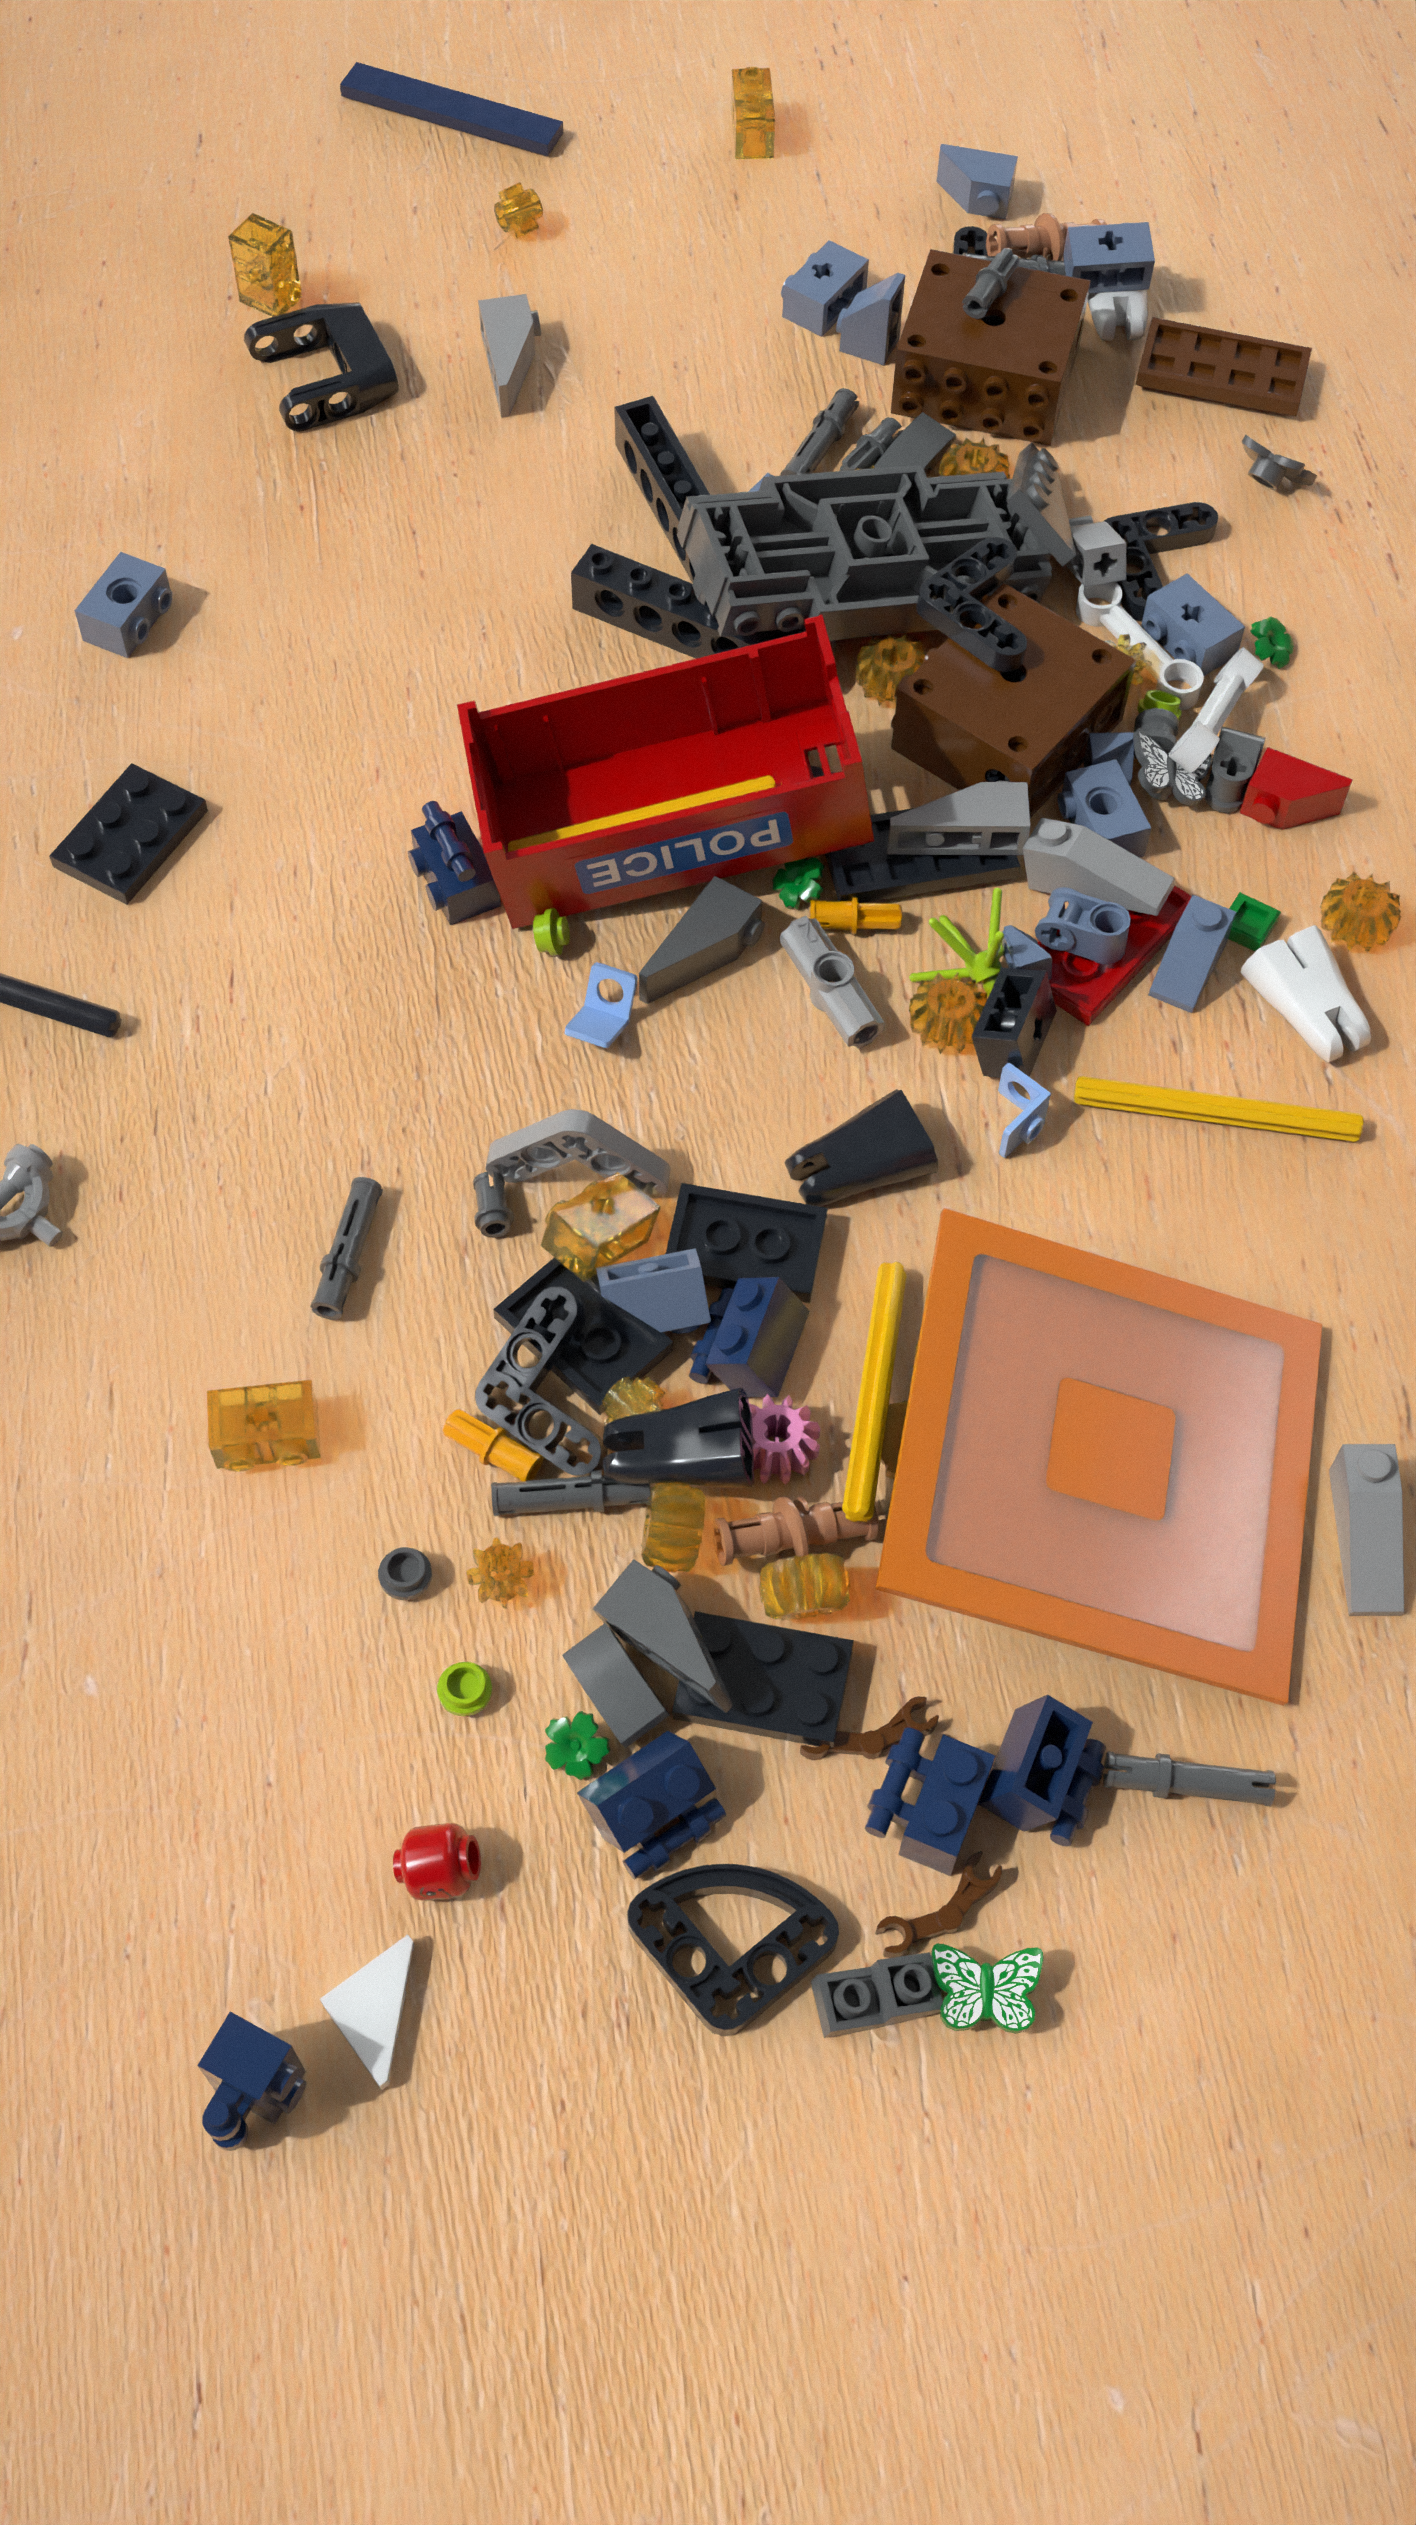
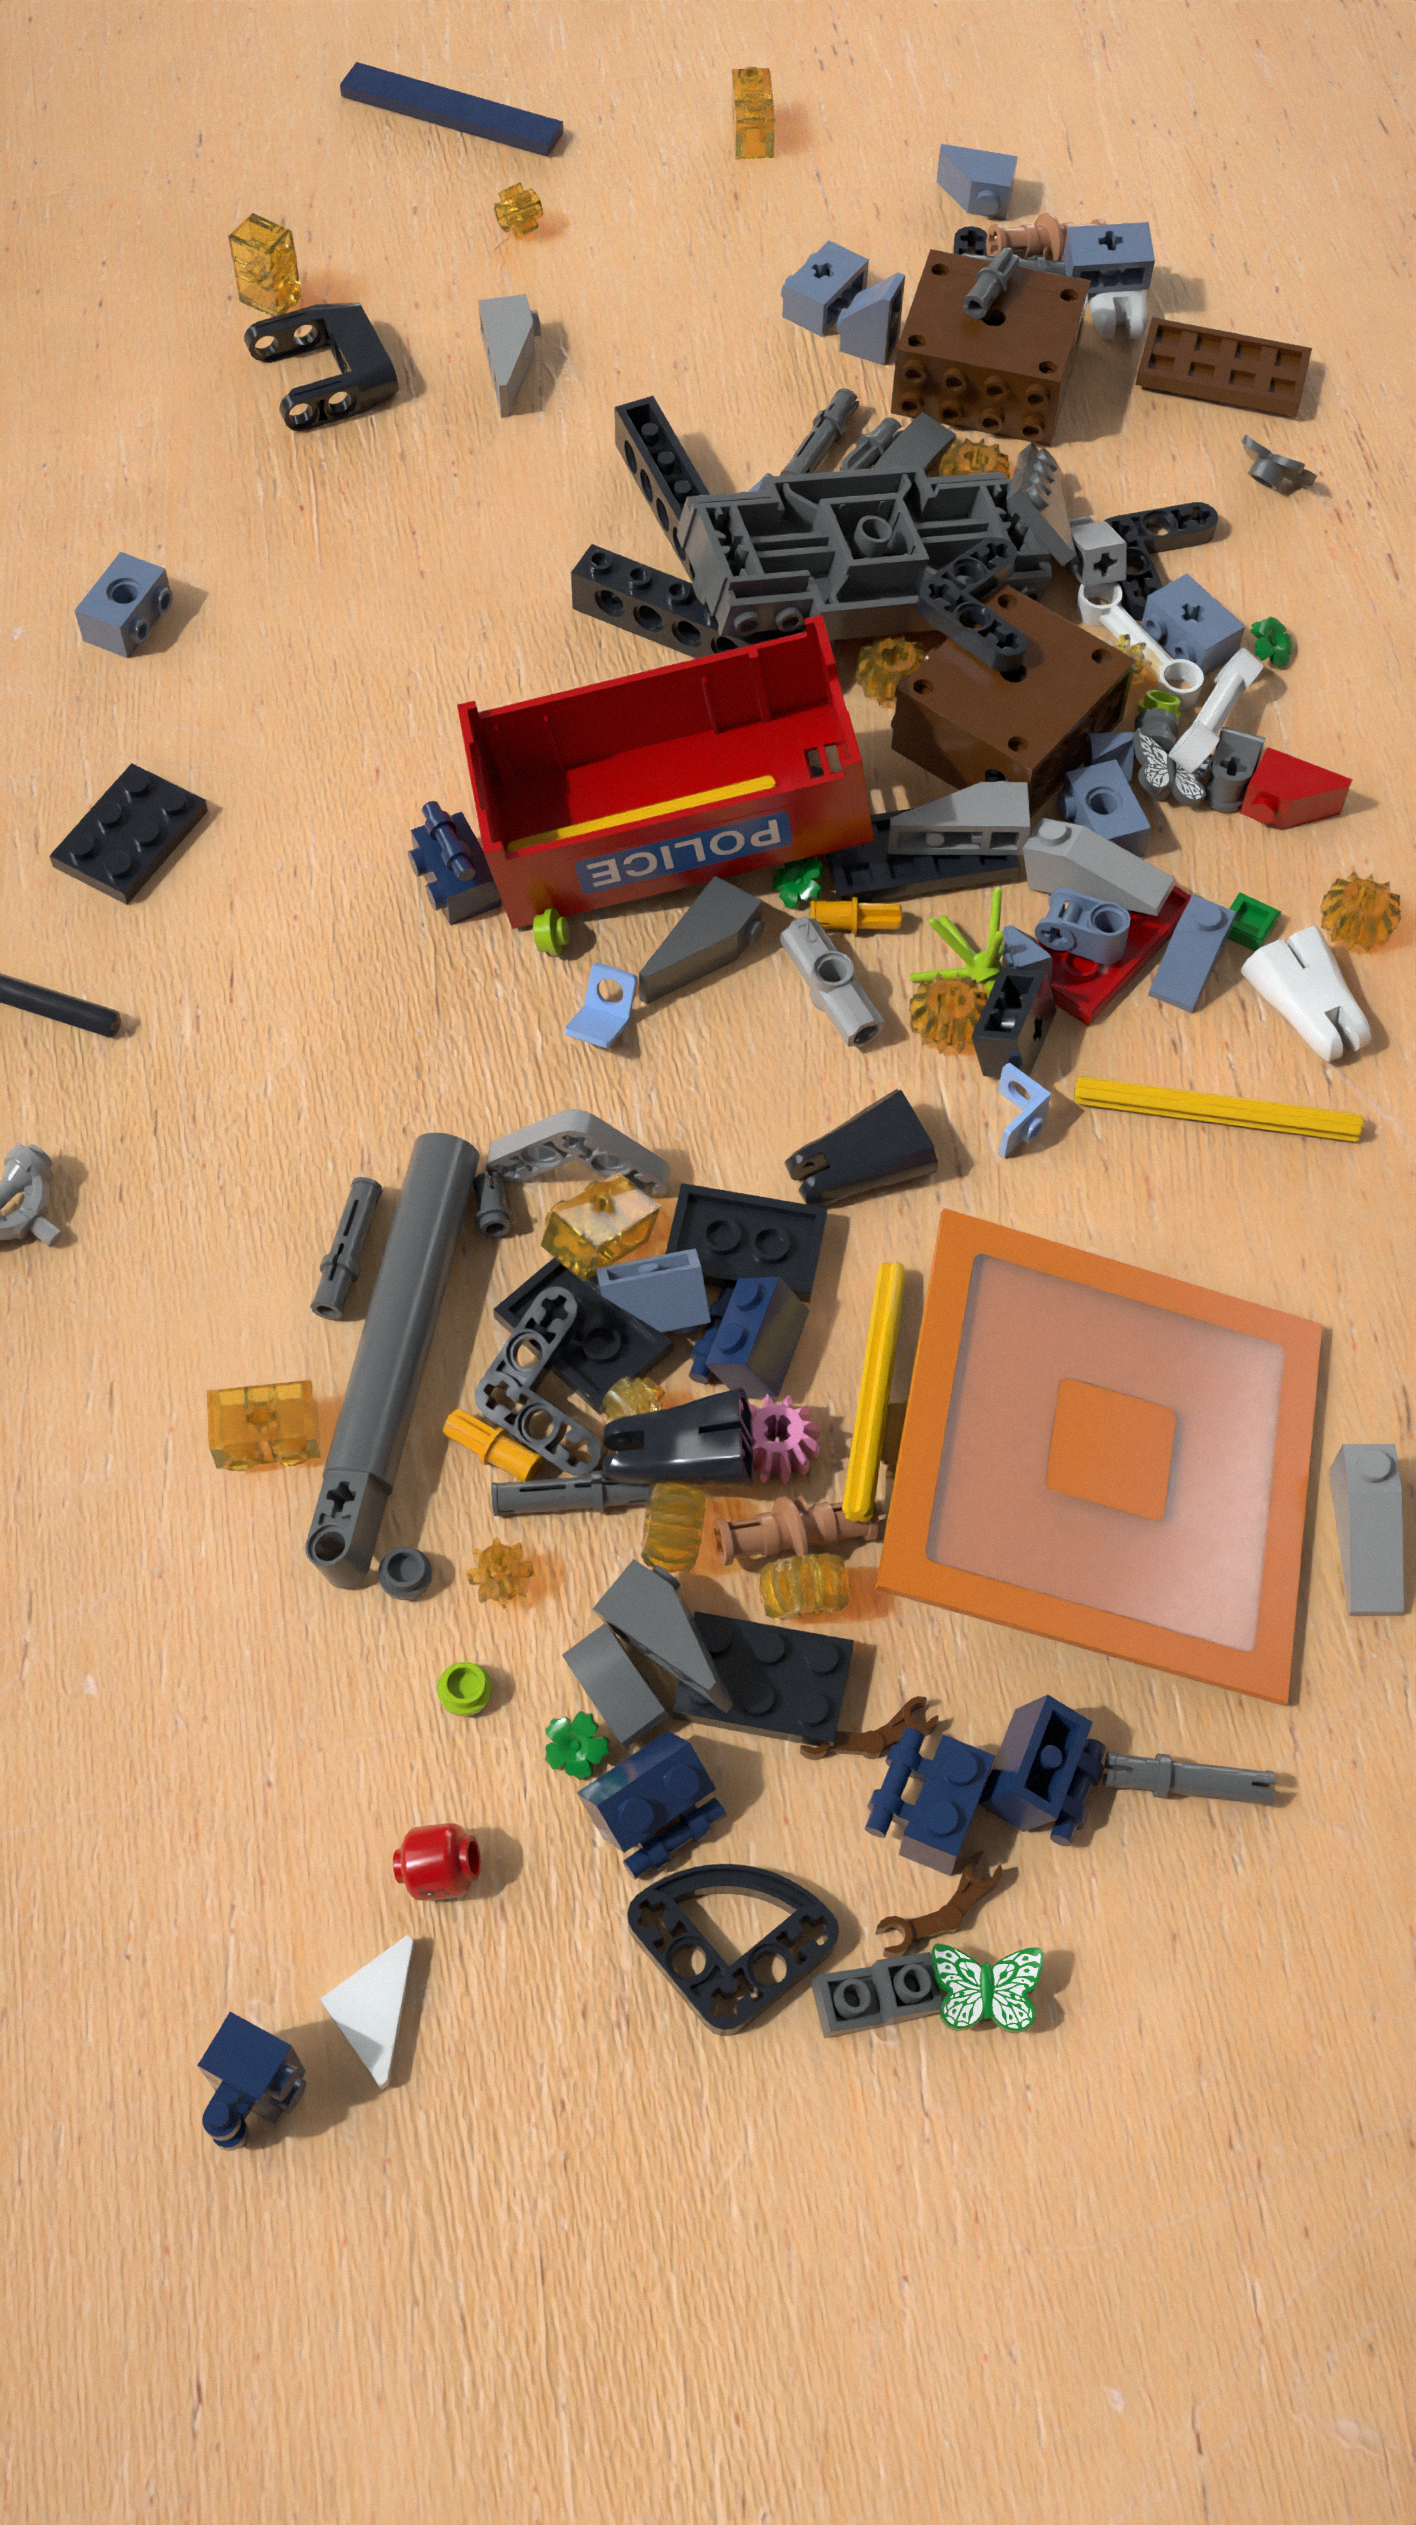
none -> dark grey piece [305,1132,480,1588]

